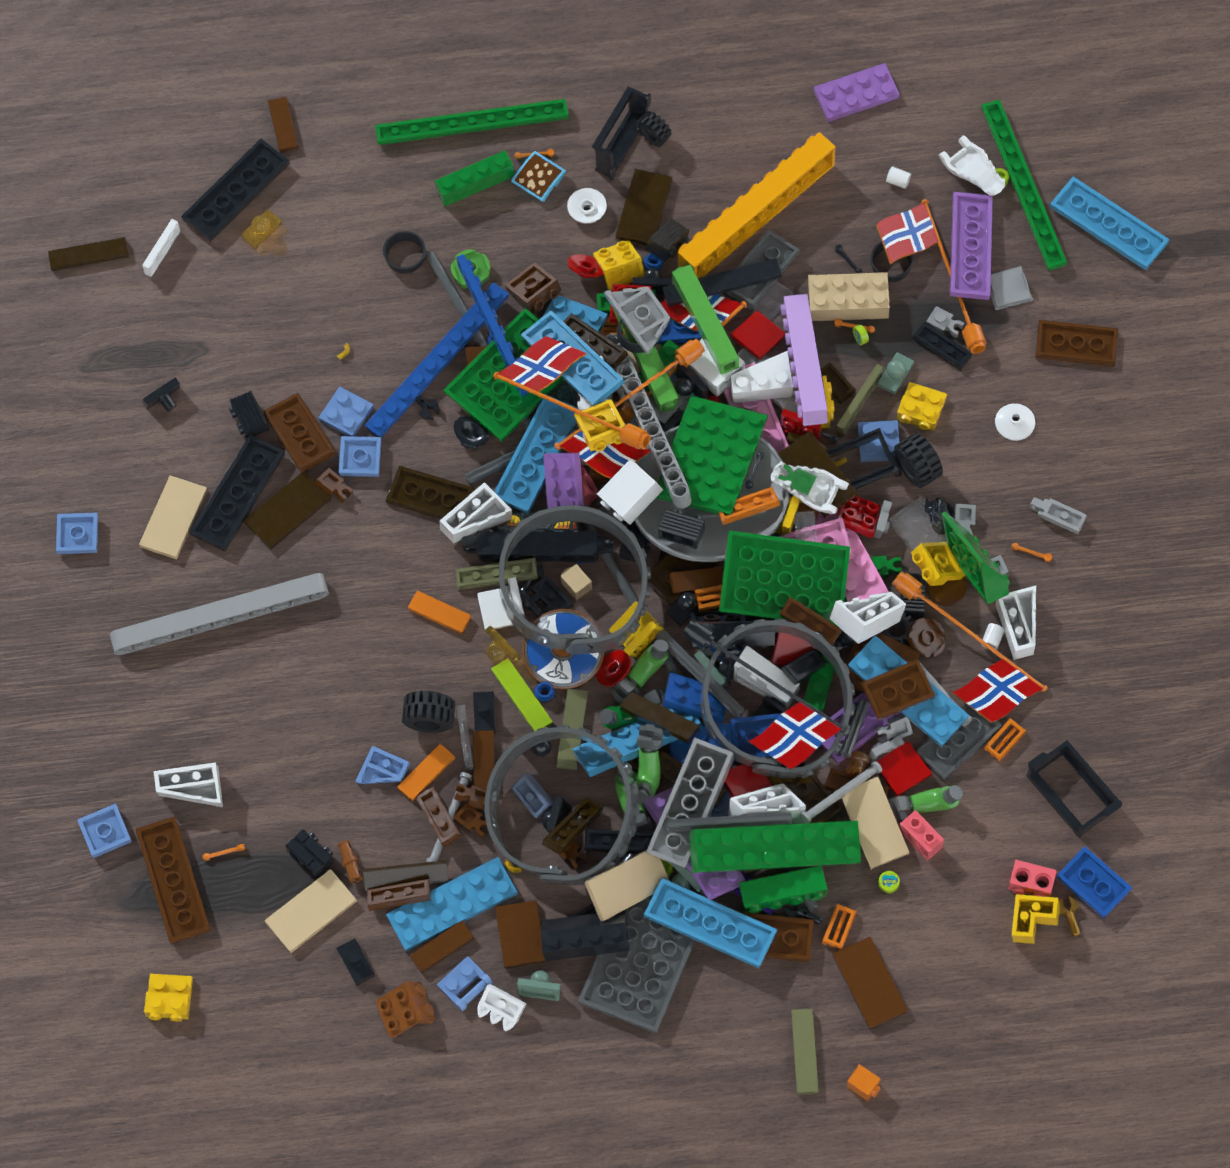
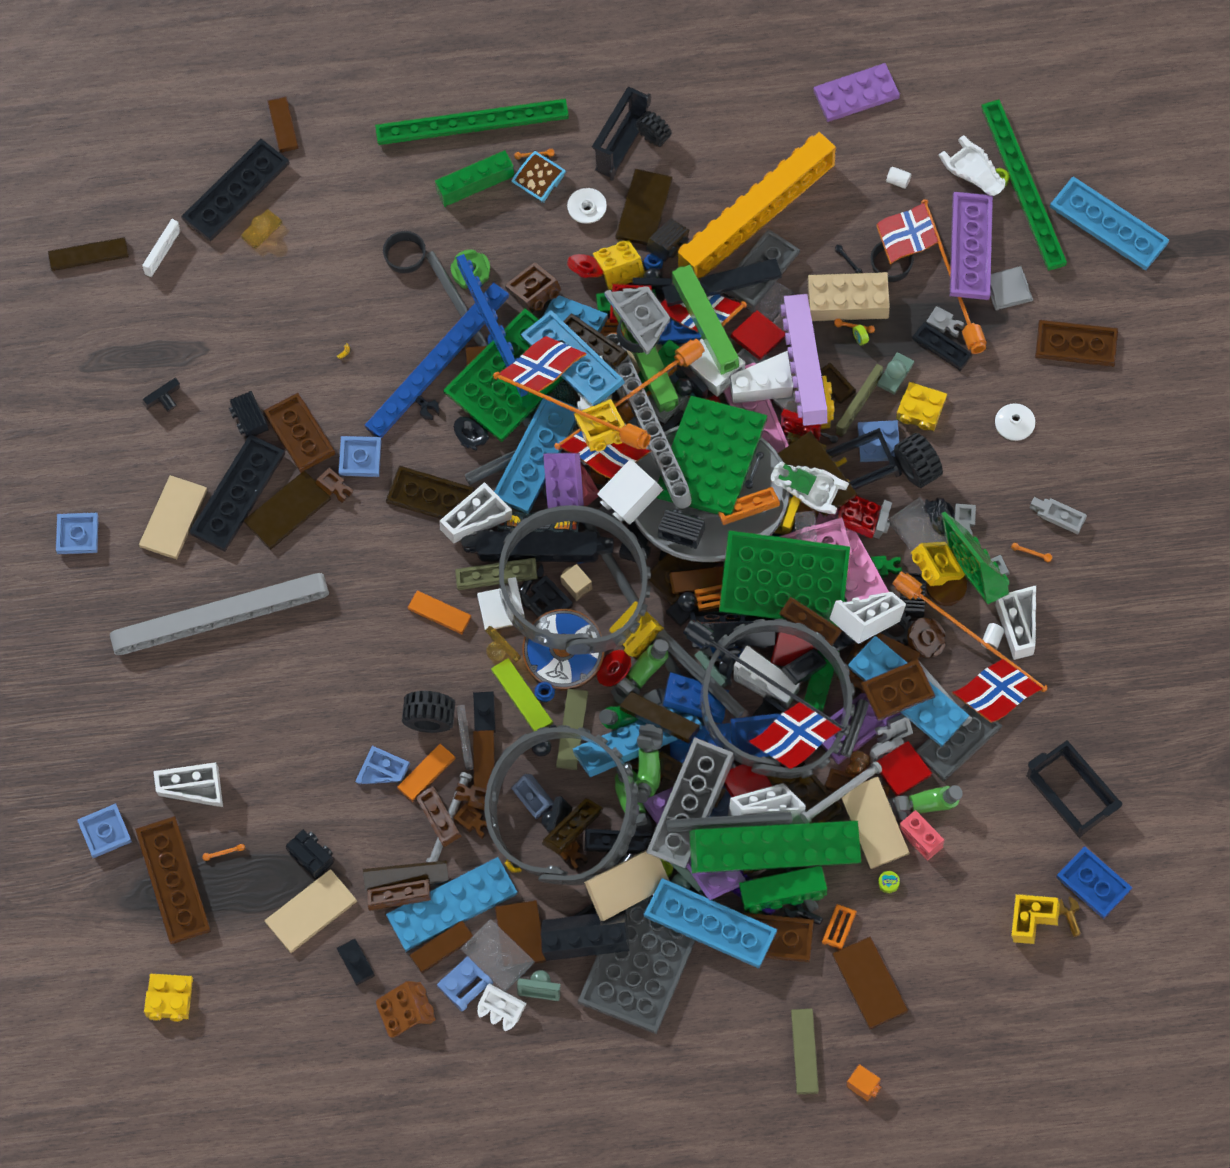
medium blue plate [318,386,374,437] -> none
dark orange pin [337,840,363,883] -> none
orange tile [984,718,1026,763] -> none
coral brick [1008,860,1057,897] -> none
none -> clear tile [461,919,535,992]

